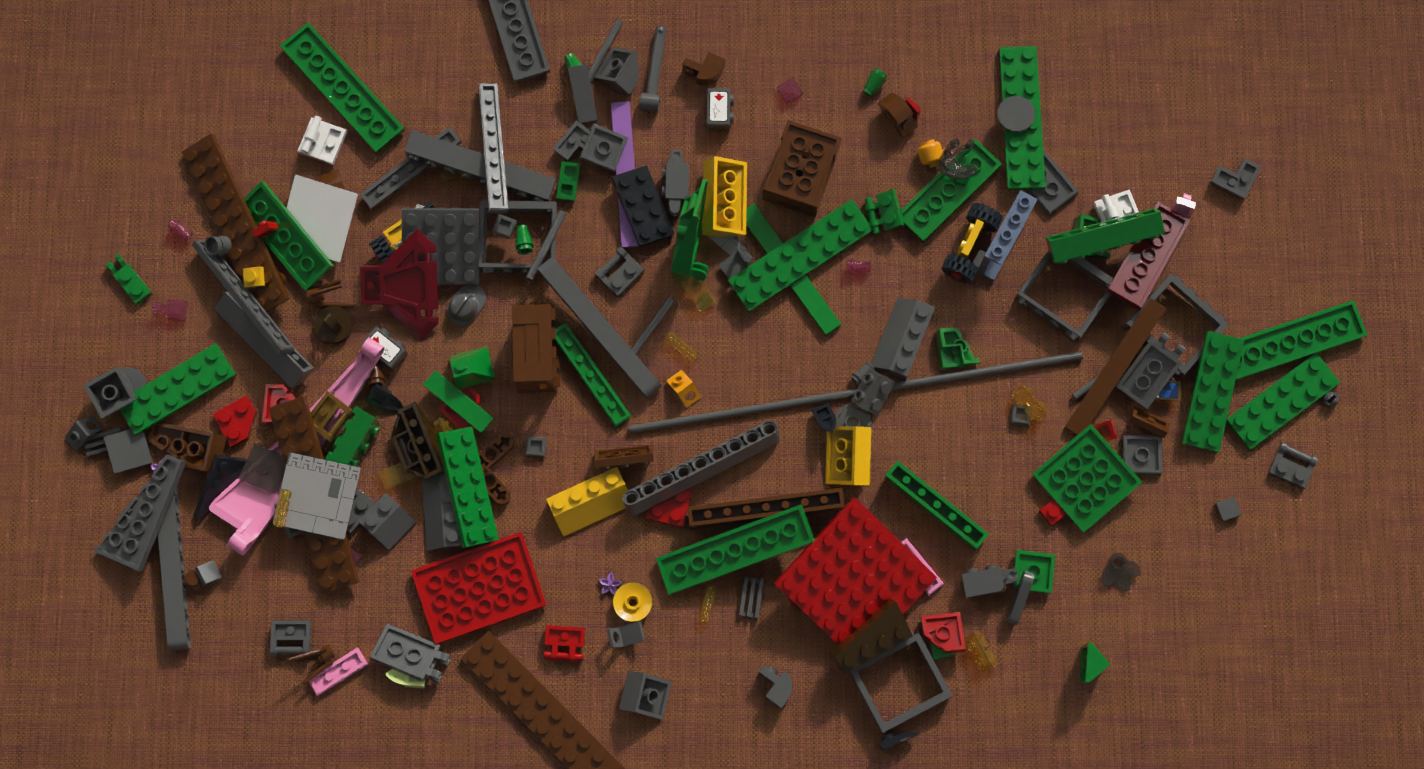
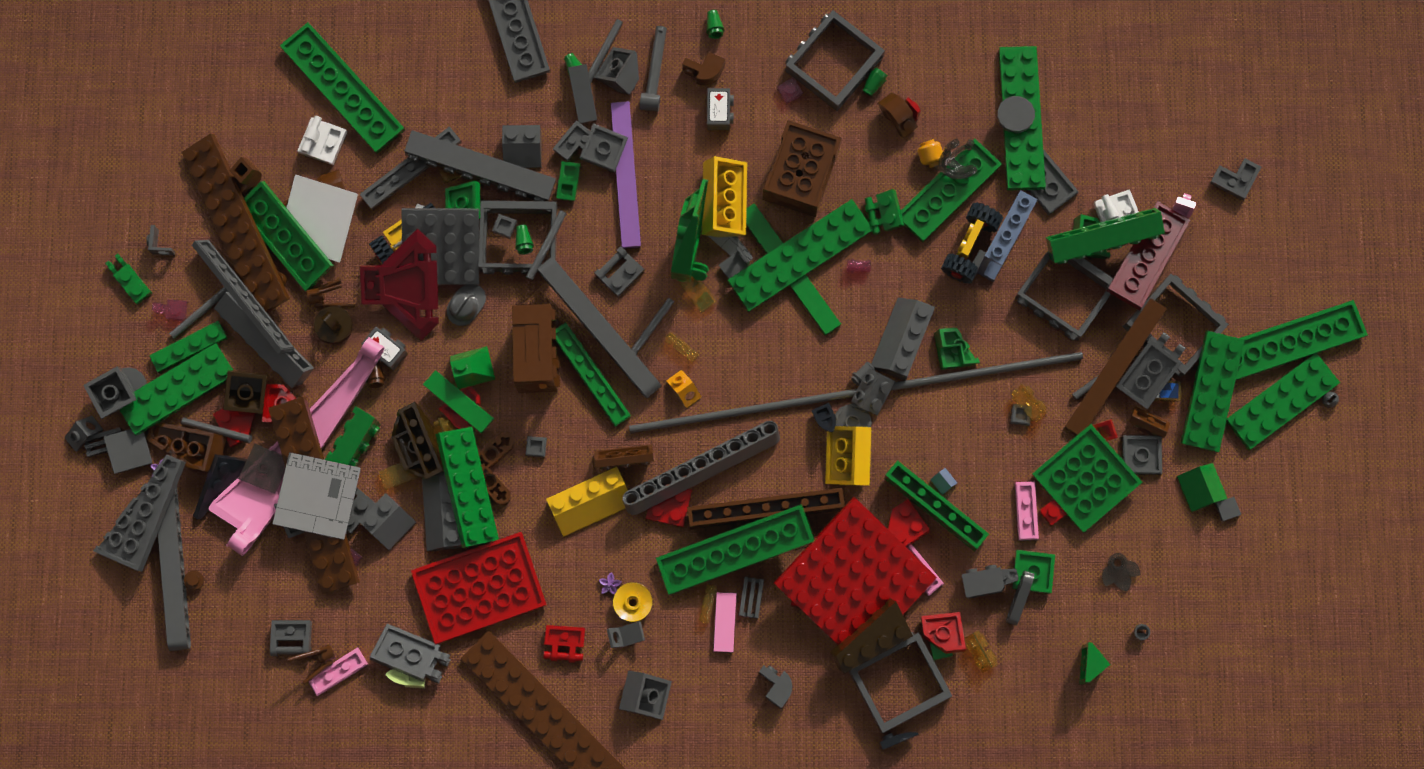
clear pink pin [168,219,193,242] -> none
dark grey tile [195,560,222,586] -> none
dark grey wheel [204,236,232,255] -> none
yellow plate [243,266,265,288] -> none
red plate [252,220,279,238] -> none
clear yellow axle [274,489,292,528] -> none
pearl gold plate [311,391,355,443] -> none
black plate [366,383,403,413] -> none
tile [478,83,508,213] -> none
black plate [611,165,675,247] -> none
dark grey hinge [662,150,689,218] -> none
dark grey plate [1268,441,1318,489] -> none
none -> dark grey bracket [146,225,175,255]
none -> green plate [149,321,228,373]
none -> dark grey bar [169,287,228,339]
none -> dark grey bar [181,418,252,443]
none -> dark brown slope [223,370,267,414]
none -> reddish brown brick [229,157,262,196]
none -> green plate [445,181,481,219]
none -> dark grey slope [502,125,542,168]
none -> green cone [706,10,725,39]
none -> bright pink tile [714,592,736,653]
none -> dark grey window [785,10,885,111]
none -> red plate [888,499,930,547]
none -> slope [930,468,957,495]
none -> bright pink tile [1015,482,1039,541]
none -> dark grey hinge [1134,624,1150,640]
none -> green slope [1177,463,1228,512]

